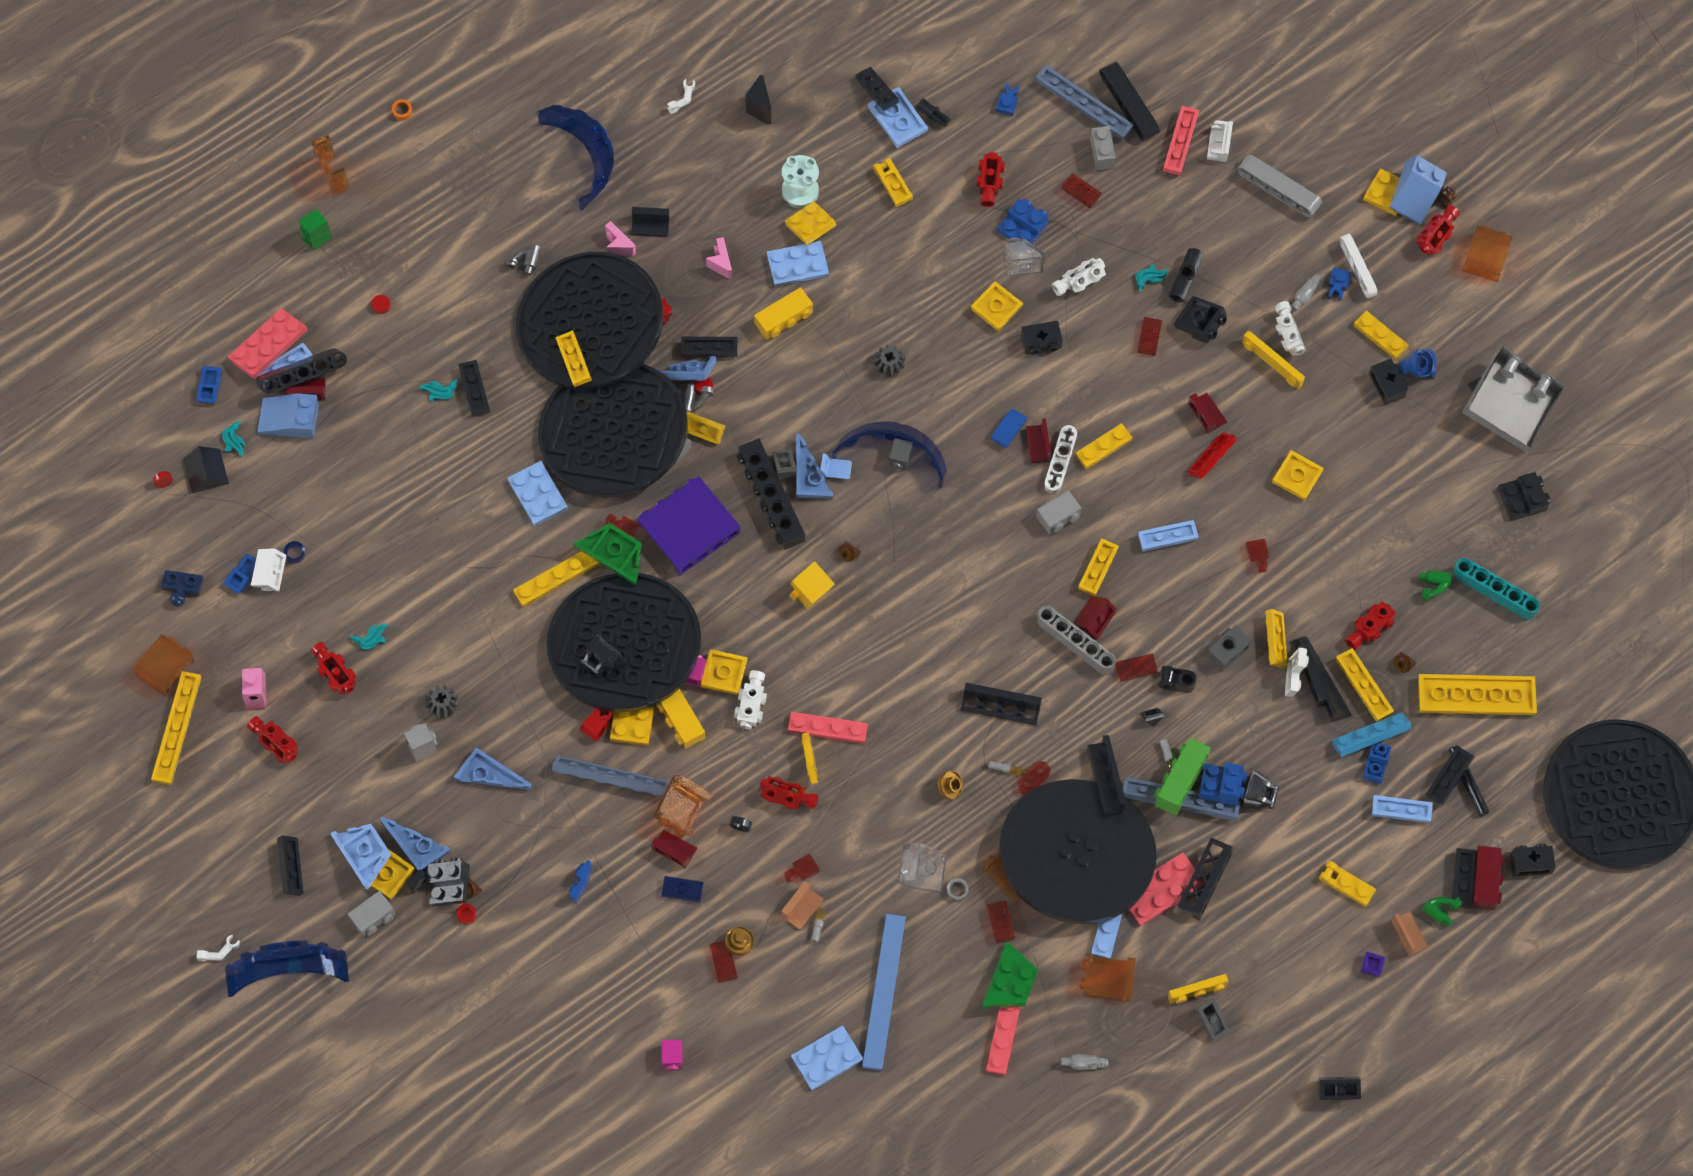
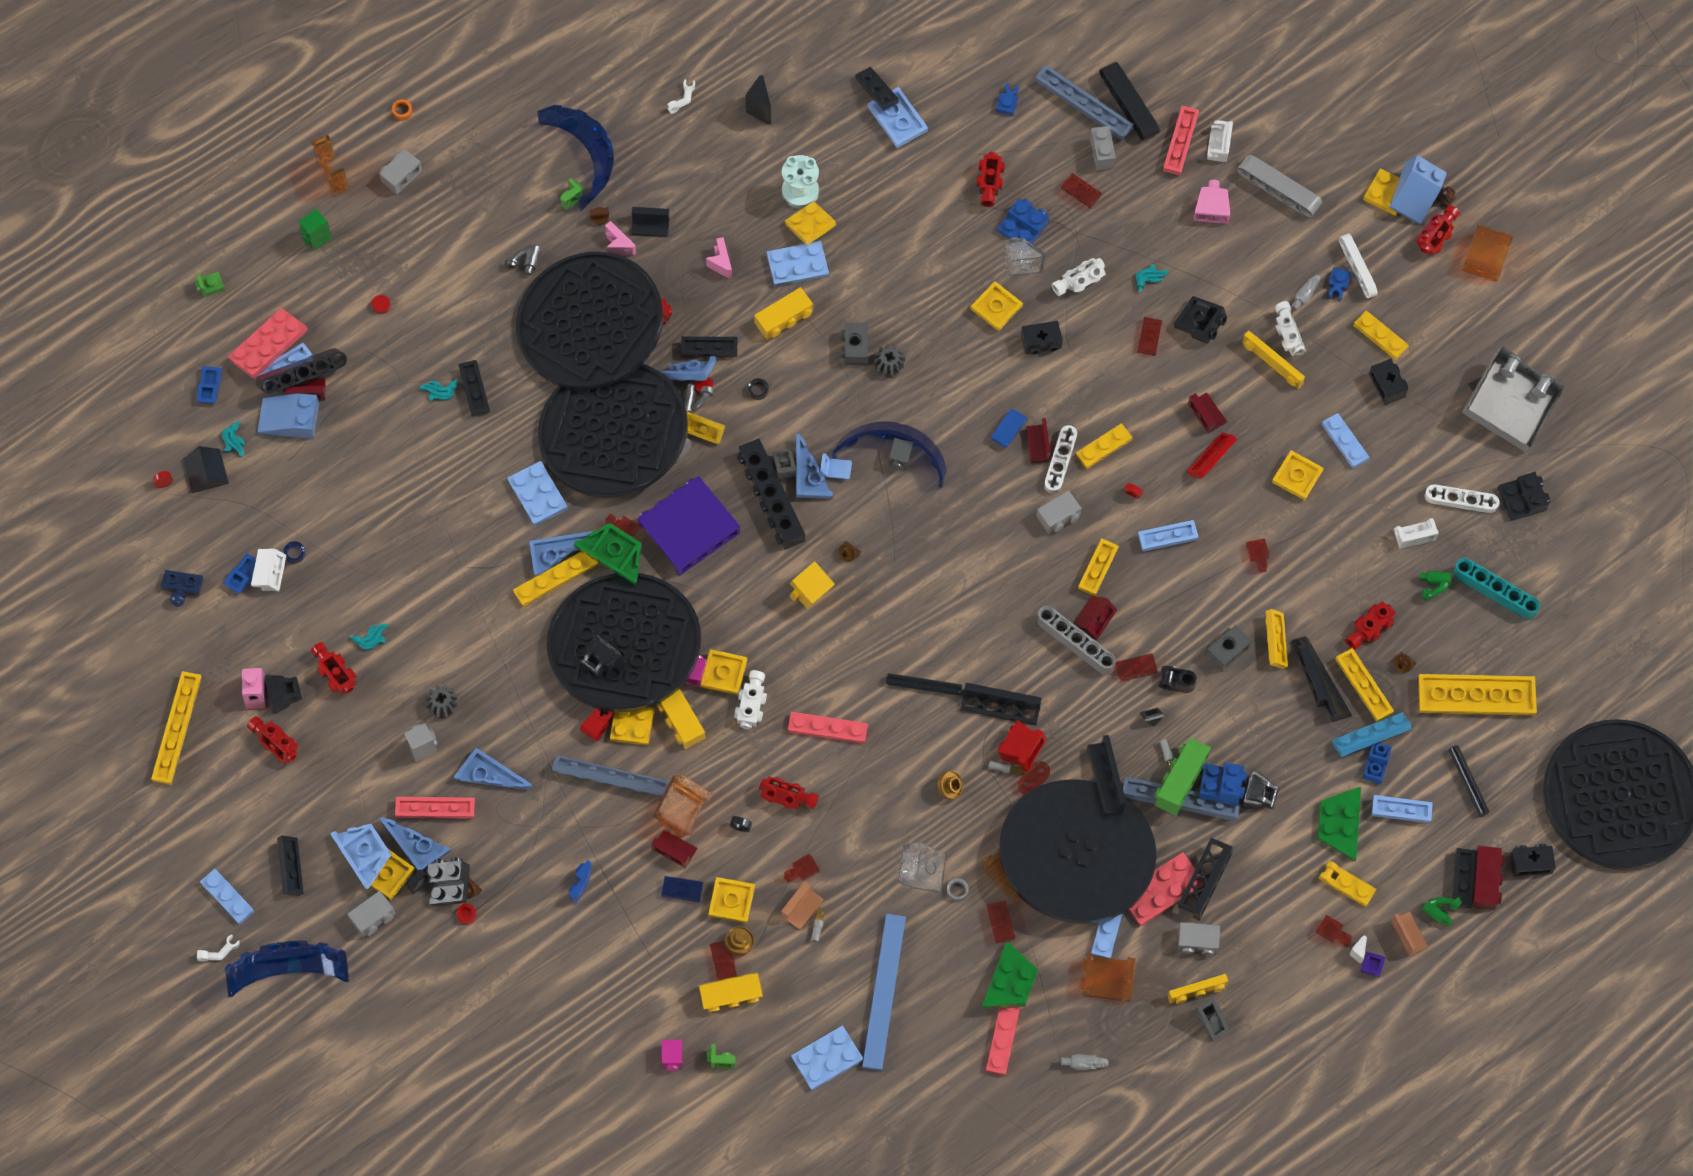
clear orange panel [132,634,194,697] -> none
yellow plate [555,330,592,387] -> none
yellow tile [802,732,818,784] -> none
yellow plate [873,158,913,207] -> none
black axle [917,98,951,127] -> none
black piece [1169,248,1204,303] -> none
white plate [1285,648,1309,697] -> none
black brick [1319,1077,1361,1100] -> none
blue hair [1398,348,1437,378] -> none
black plate [1425,746,1475,806] -> none
none -> bright green bracket [194,271,225,297]
none -> light blue plate [200,869,254,925]
none -> black piece [265,675,302,714]
none -> light grey brick [379,149,422,194]
none -> coral plate [395,797,475,819]
none -> medium blue wing [529,531,594,577]
none -> bright green bracket [560,178,583,211]
none -> reddish brown plate [590,207,609,225]
none -> yellow brick [698,972,763,1012]
none -> bright green bracket [707,1044,736,1069]
none -> yellow plate [708,877,755,924]
none -> black piece [748,378,769,400]
none -> dark grey brick [841,323,868,365]
none -> black axle [886,673,962,695]
none -> red hips [998,720,1047,772]
none -> red tile [1123,483,1143,499]
none -> light grey brick [1177,922,1220,956]
none -> bright pink torso [1193,180,1230,224]
none -> clear red plate [1316,915,1352,947]
none -> green wing [1318,787,1361,861]
none -> light blue plate [1322,413,1370,469]
none -> white slope [1350,935,1367,964]
none -> white hinge [1393,518,1439,549]
none -> white beam [1425,485,1499,513]

